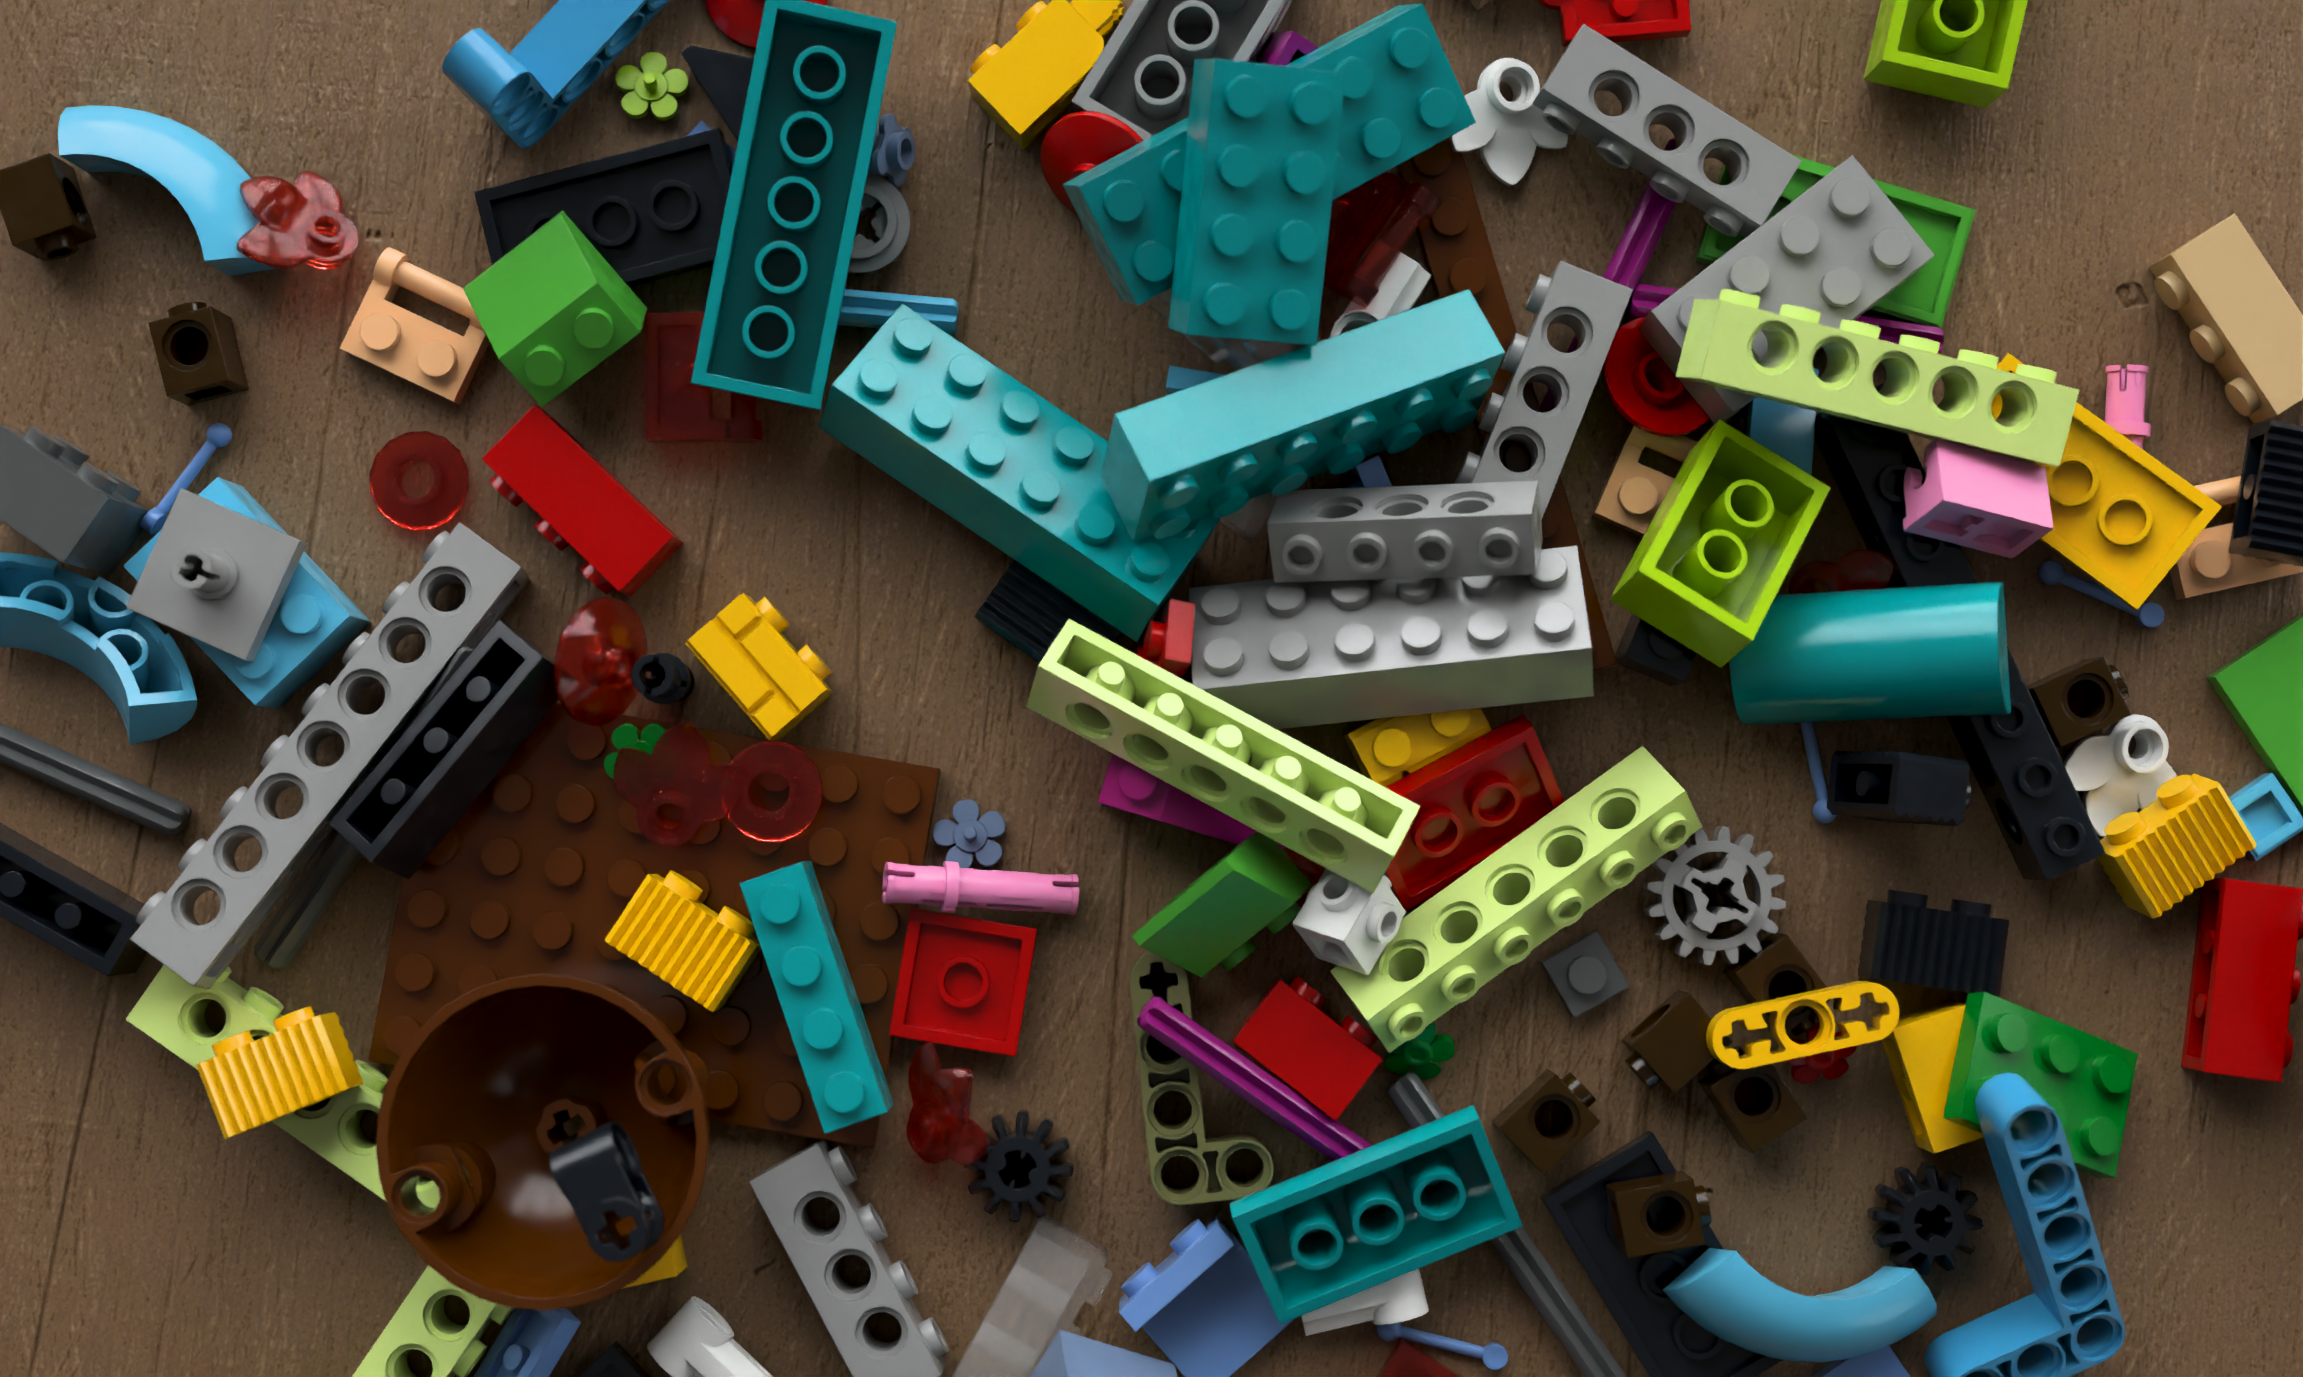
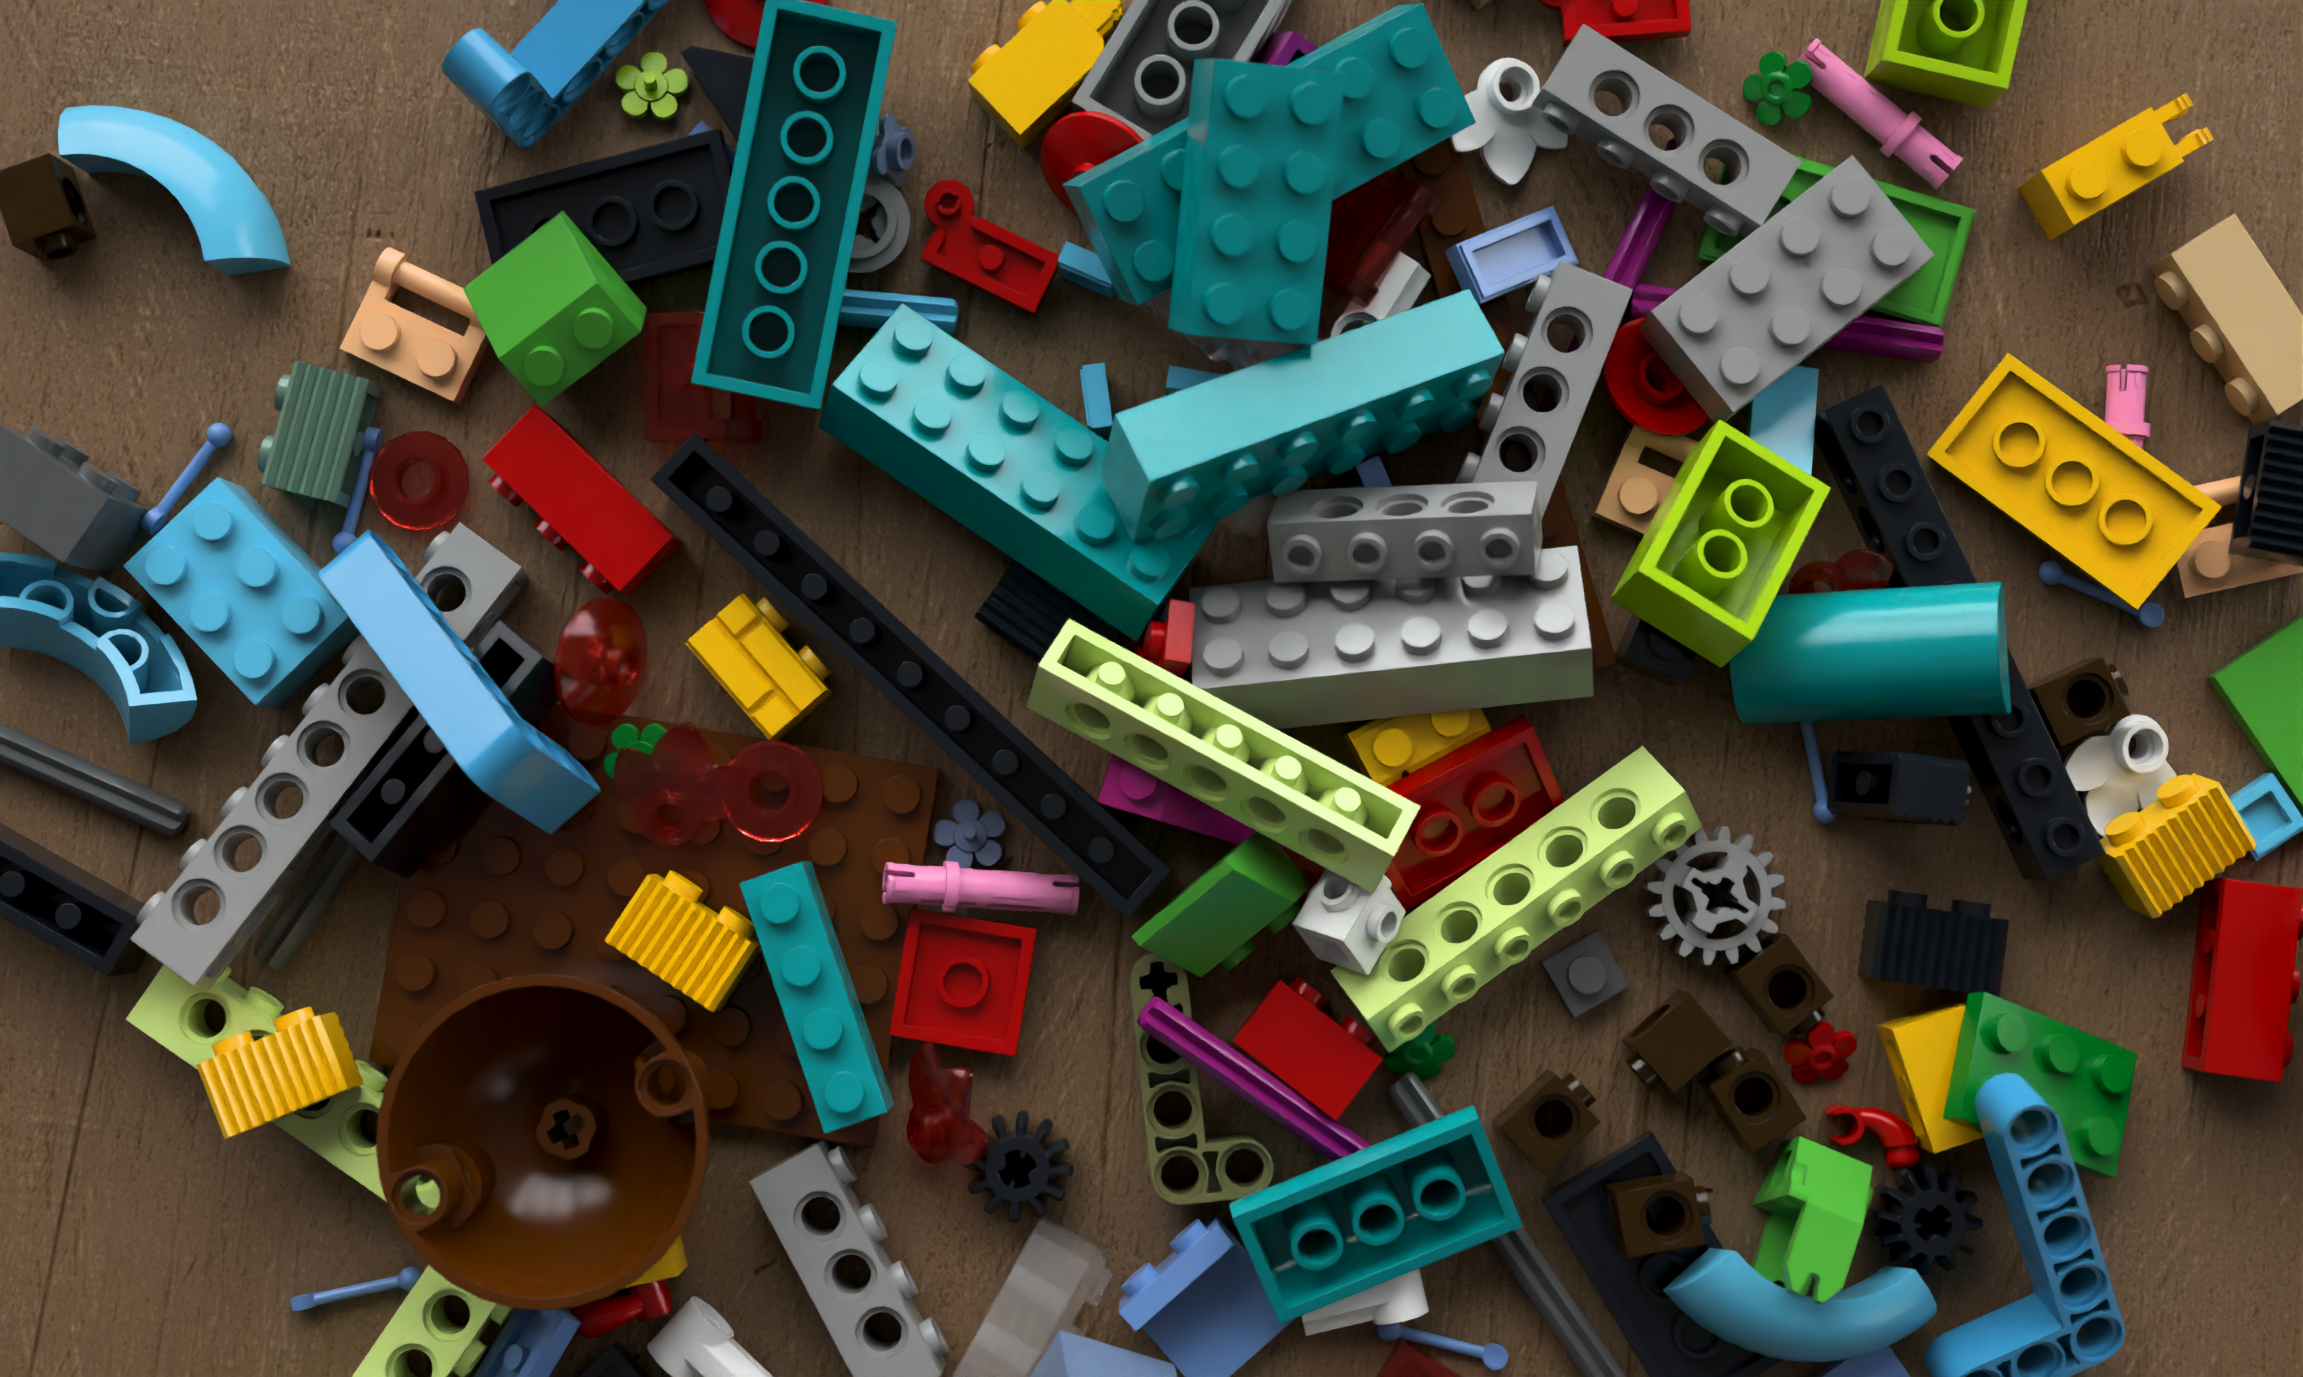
light grey tile [126,488,307,662] -> none
dark brown brick [148,302,249,406] -> none
clear red plate [236,170,359,270] -> none
black piece [550,1120,665,1262] -> none
black pin [631,653,695,704] -> none
yellowish green brick [1675,289,2079,467] -> none
yellow beam [1706,981,1900,1069] -> none
bright pink hinge [1903,438,2054,559] -> none
none -> sand green brick [257,361,383,508]
none -> medium blue hinge [290,1267,422,1311]
none -> beam [318,529,601,834]
none -> medium blue hinge [333,426,384,554]
none -> red arm [572,1280,672,1338]
none -> black brick [650,432,1171,919]
none -> red hinge [920,179,1060,317]
none -> medium azure tile [1057,241,1118,299]
none -> medium azure tile [1080,362,1113,436]
none -> medium blue tile [1445,205,1579,306]
none -> green plant [1743,51,1814,125]
none -> bright green piece [1751,1136,1873,1304]
none -> bright pink pin [1797,38,1963,191]
none -> red arm [1824,1103,1920,1168]
none -> yellow hinge [2018,93,2214,241]

